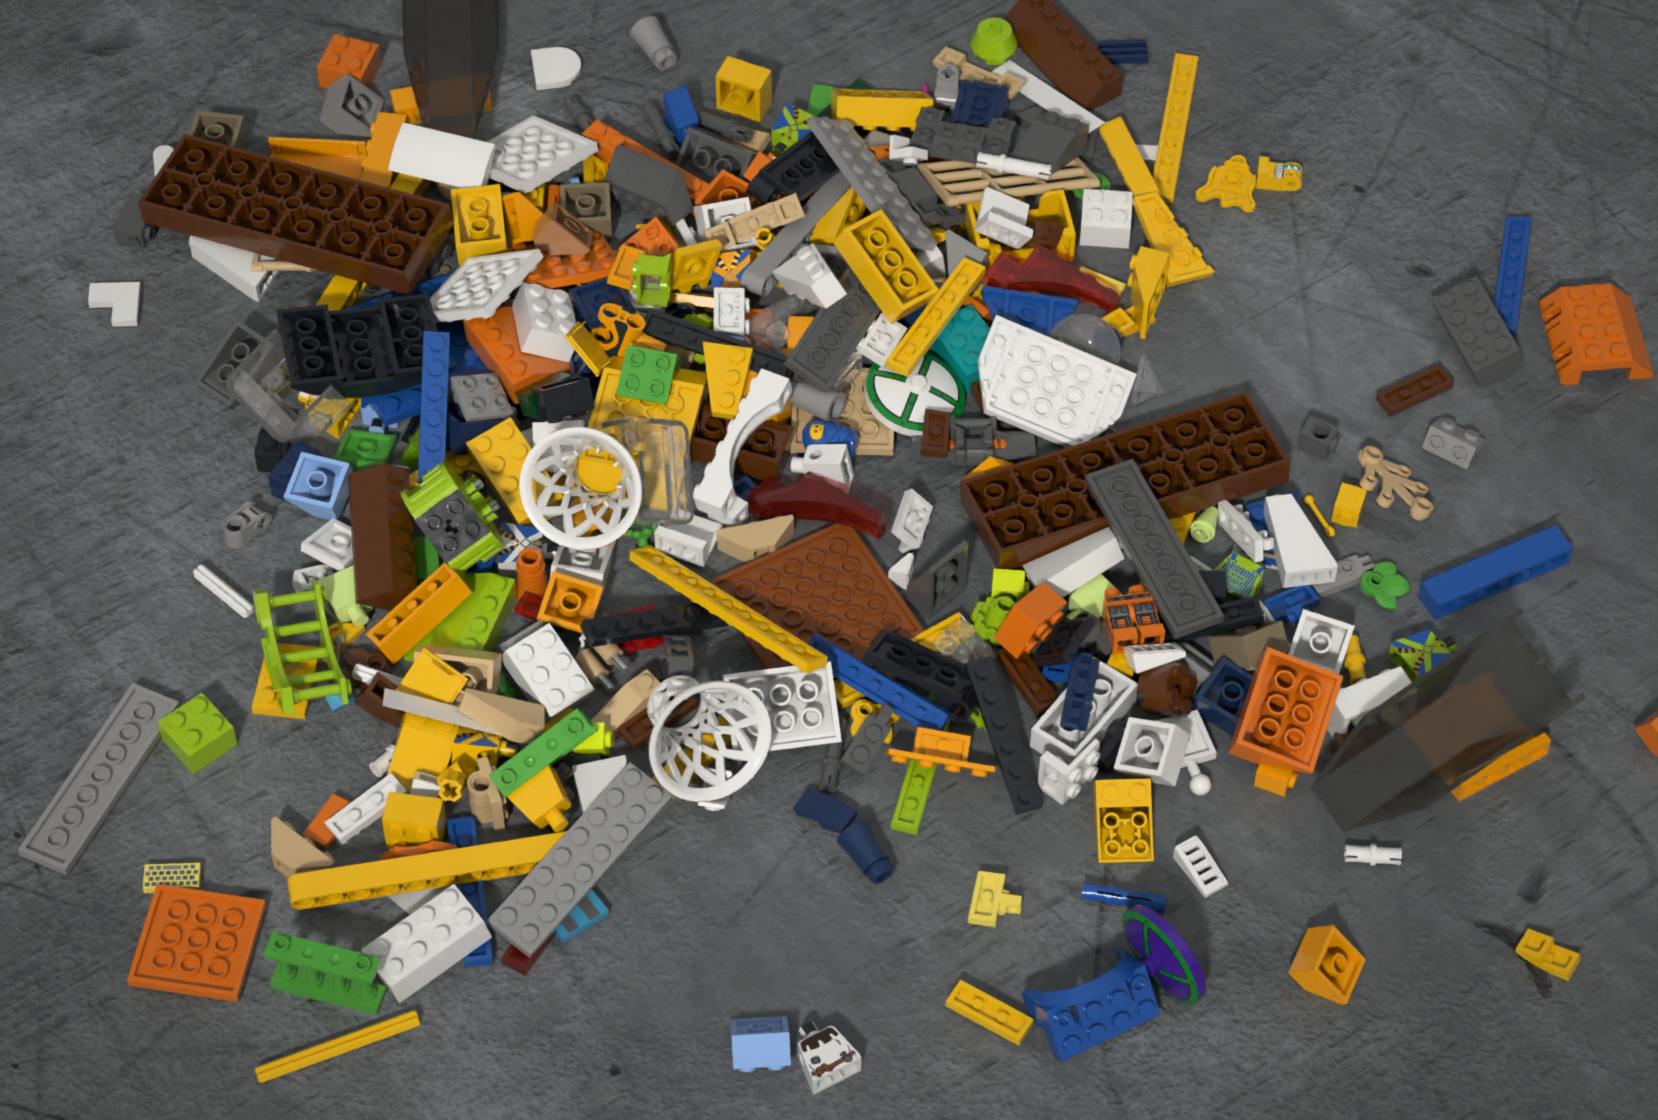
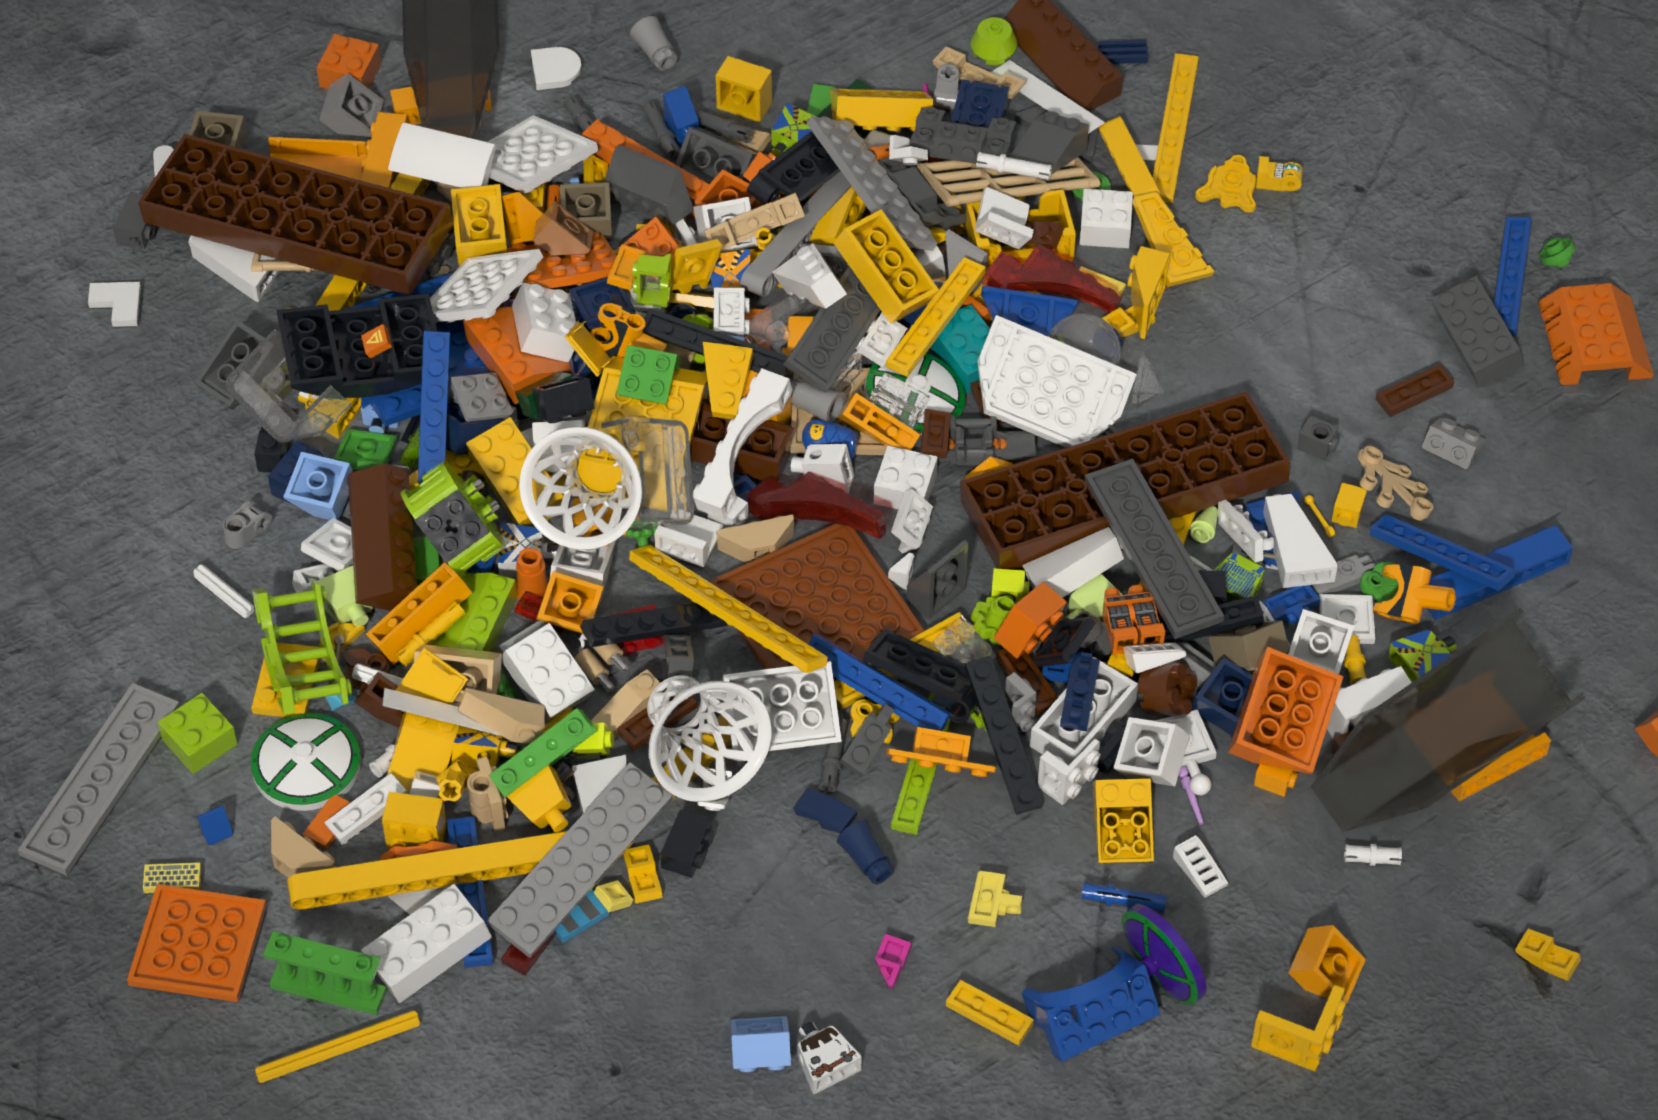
none -> blue slope [197,805,233,845]
none -> white dish [251,713,361,811]
none -> orange tile [361,324,392,358]
none -> yellow pin [395,601,466,667]
none -> light yellow tile [594,880,633,912]
none -> yellow slope [623,844,663,904]
none -> black piece [660,810,715,878]
none -> light orange slope [837,393,920,451]
none -> clear hinge [870,373,930,429]
none -> white brick [874,446,938,510]
none -> dark pink slope [875,934,912,989]
none -> light grey bracket [1005,672,1036,734]
none -> lavender piece [1179,766,1204,825]
none -> yellow bracket [1251,985,1347,1072]
none -> white tile [1319,594,1375,644]
none -> blue plate [1370,514,1515,591]
none -> light orange connector [1373,564,1456,624]
none -> bright green plate [1539,237,1576,268]

